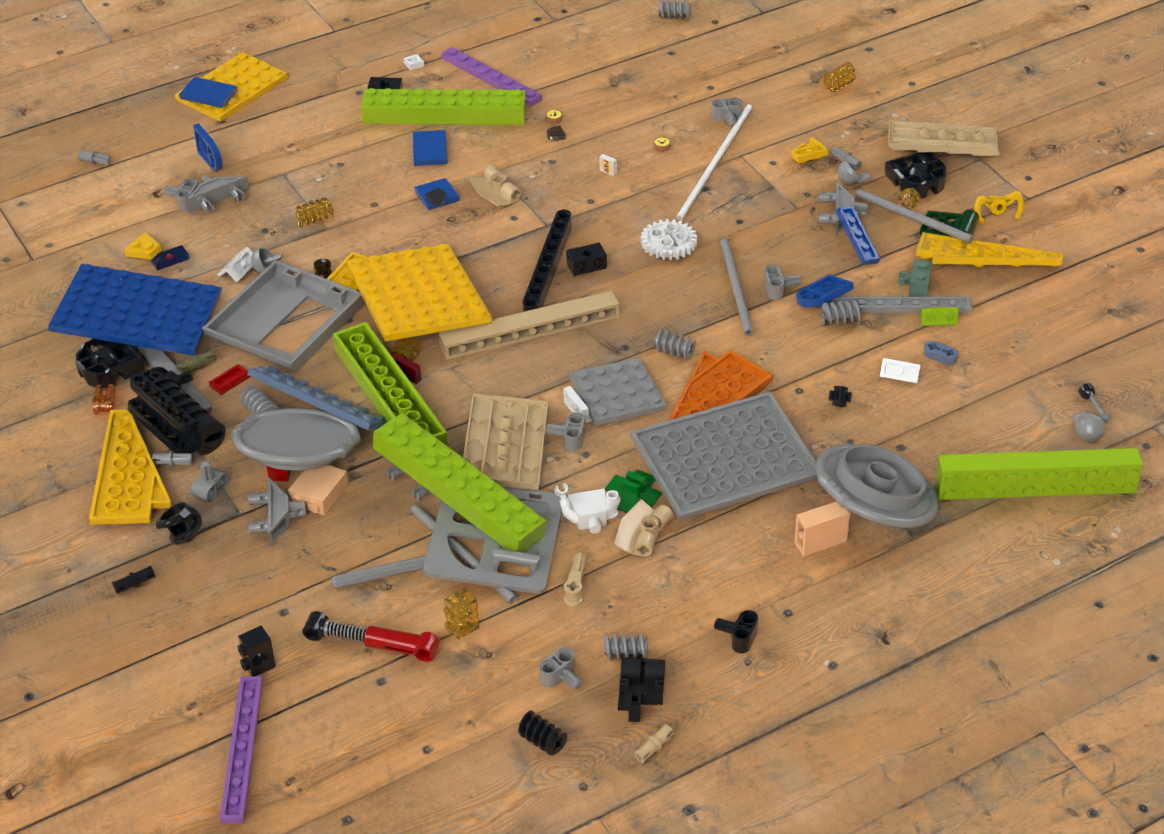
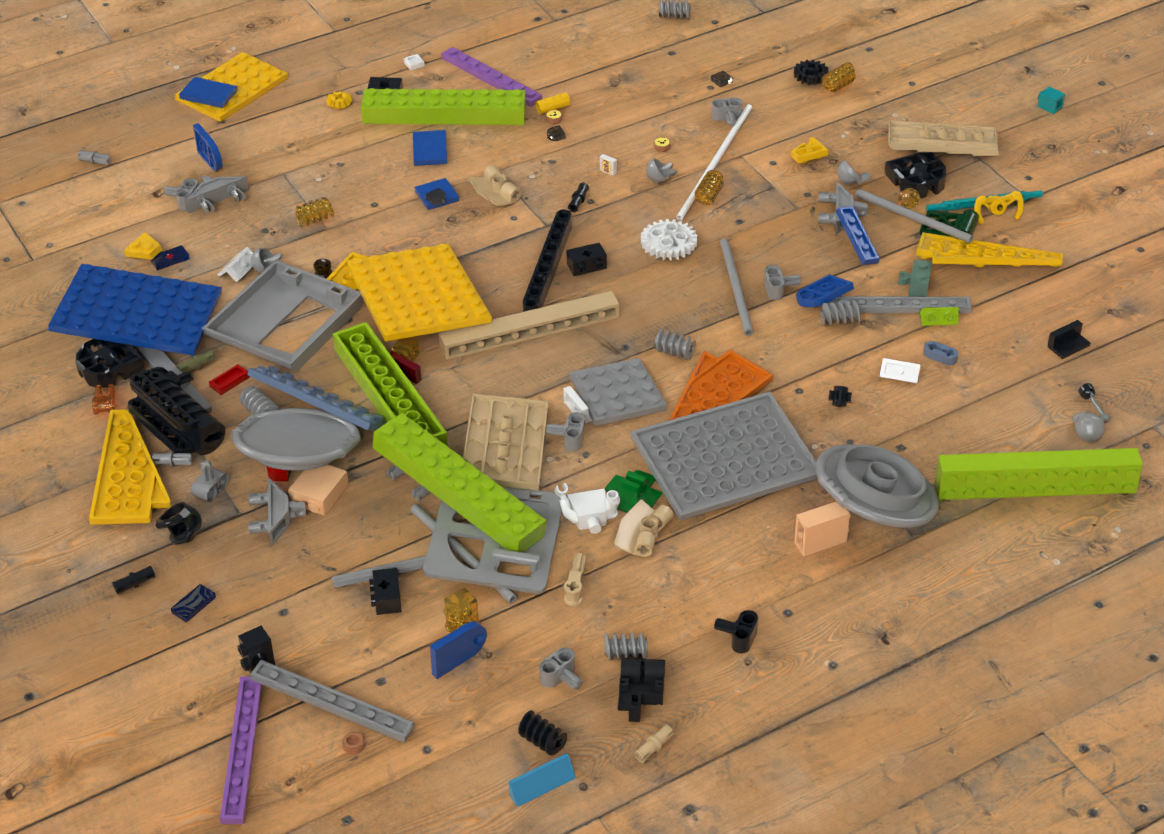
piece [302,611,440,662] -> none
light grey axle [831,146,862,170] -> none
none -> clear blue tile [171,584,216,623]
none -> light grey tile [250,660,415,743]
none -> yellow gear [326,91,352,109]
none -> nougat tile [342,732,365,754]
none -> black brick [369,568,402,615]
none -> blue tile [430,621,487,679]
none -> dark azure slope [508,753,575,806]
none -> yellow axle [535,92,570,115]
none -> black pin [568,182,589,212]
none -> light grey piece [646,158,677,184]
none -> clear yellow piece [695,170,724,206]
none -> clear smoke tile [711,71,733,88]
none -> black gear [794,59,829,85]
none -> teal axle [926,190,1043,212]
none -> teal brick [1038,87,1065,114]
none -> black panel [1047,320,1091,359]

